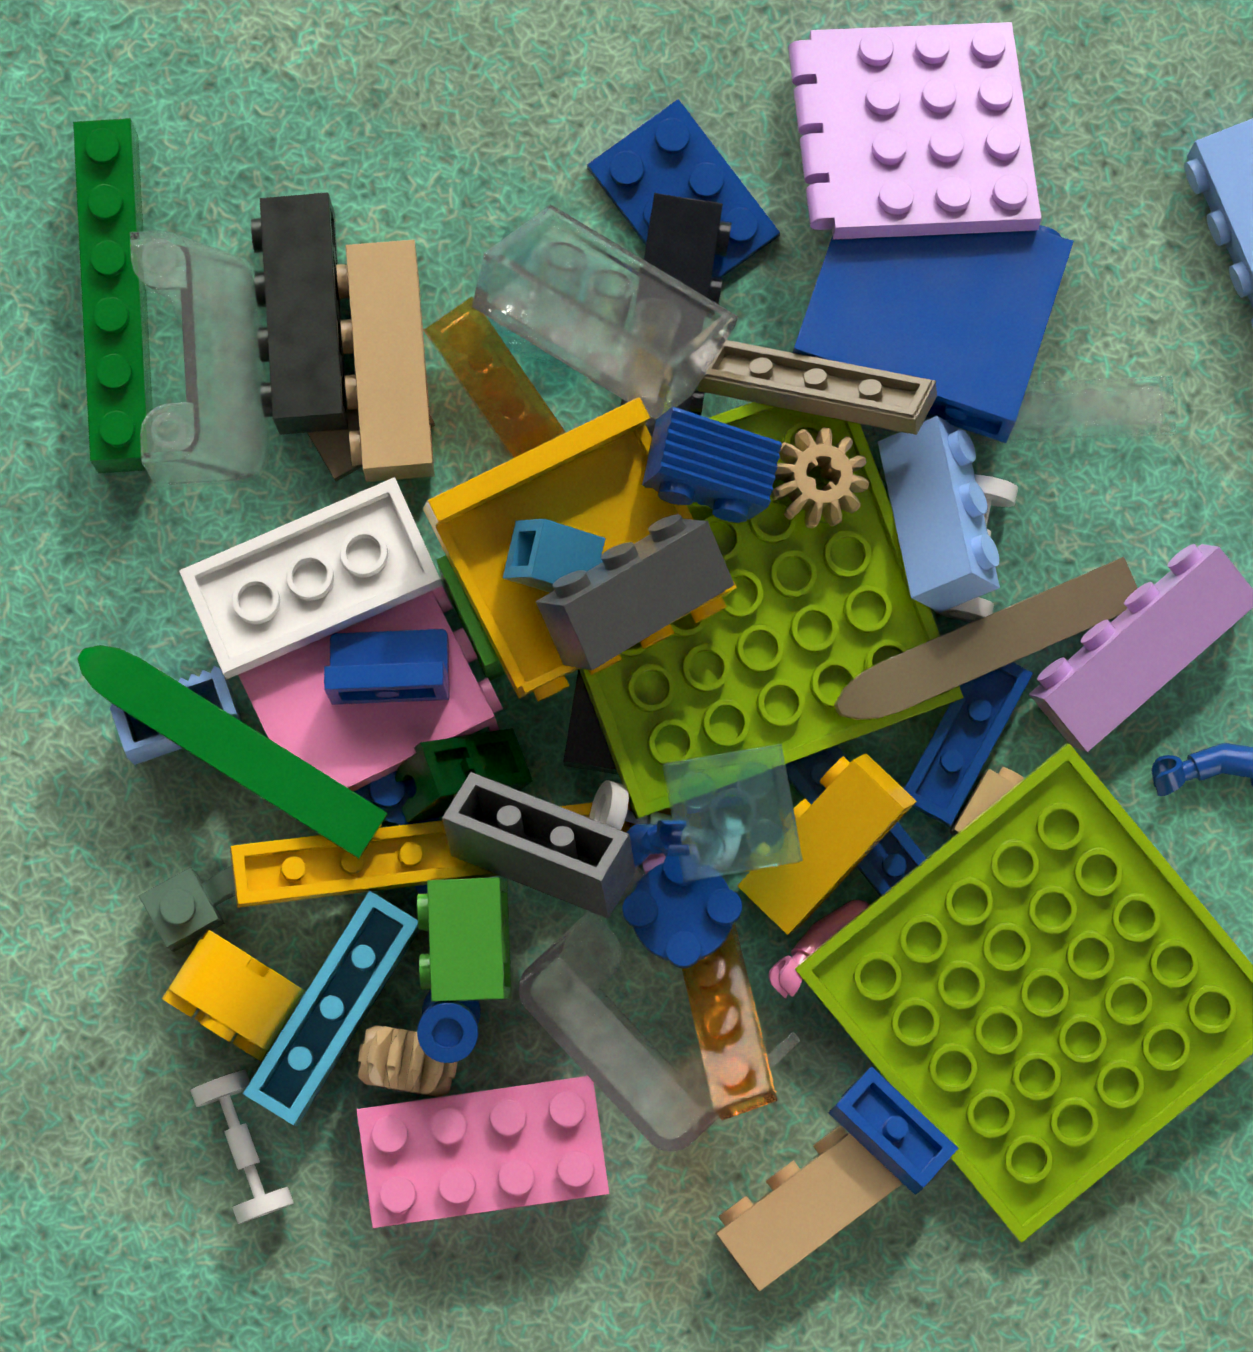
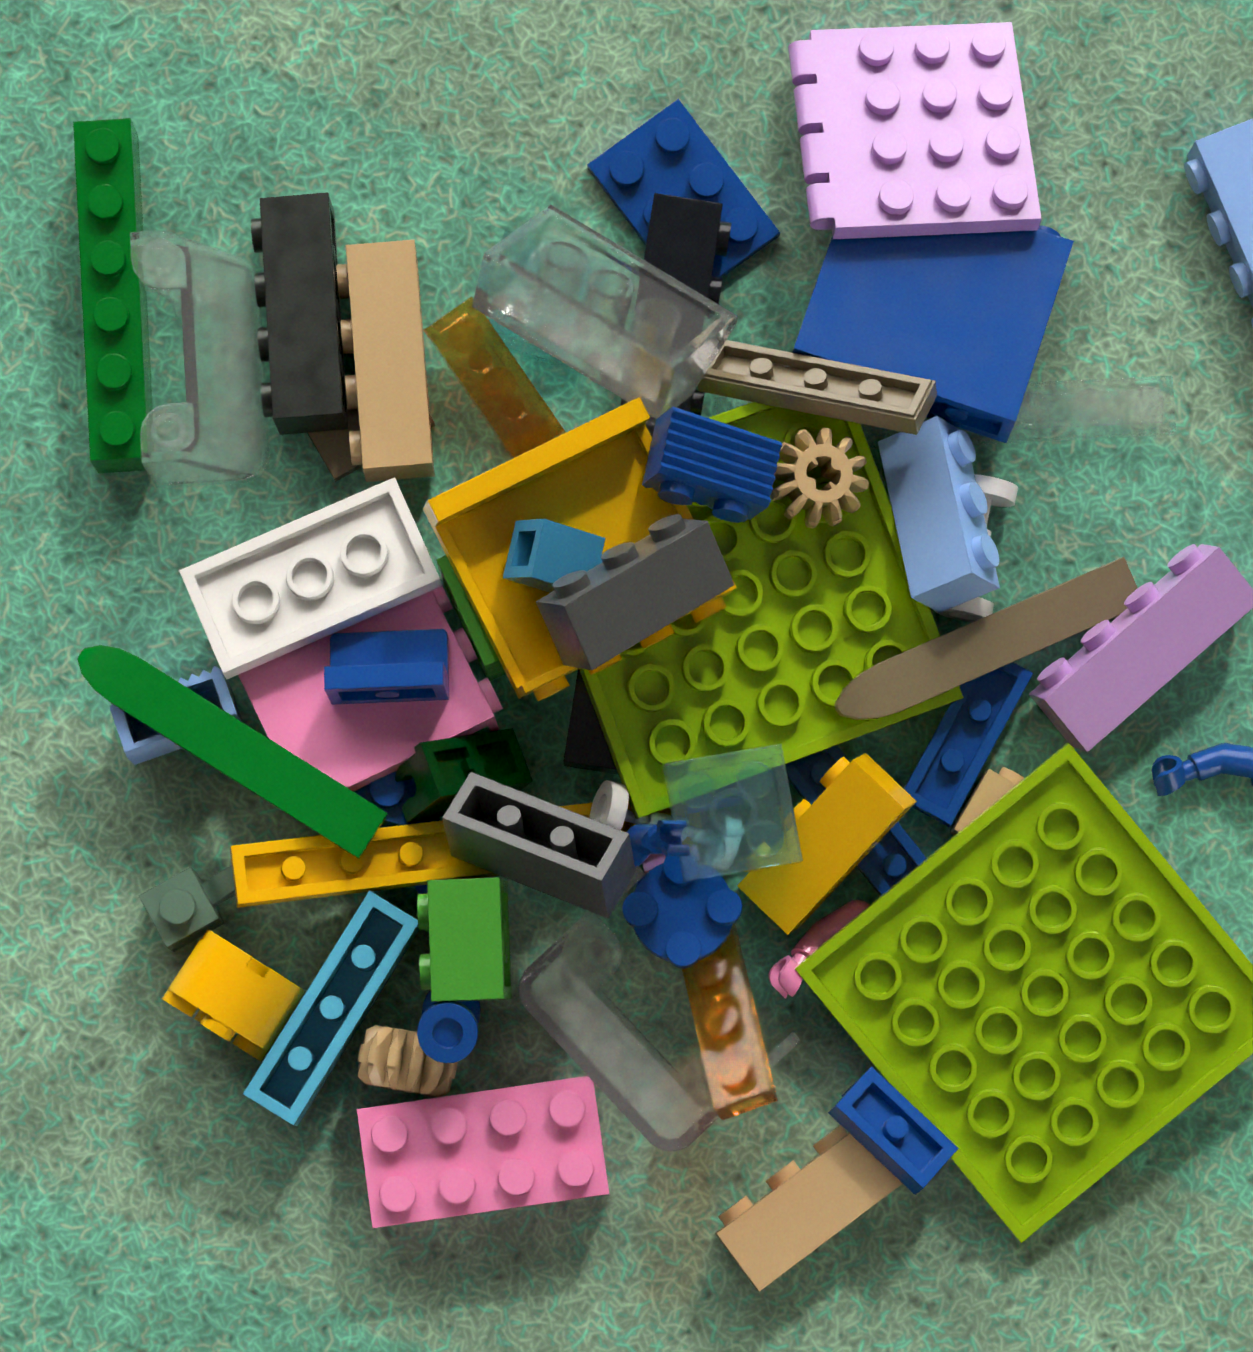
white wheel [190,1070,294,1224] -> none

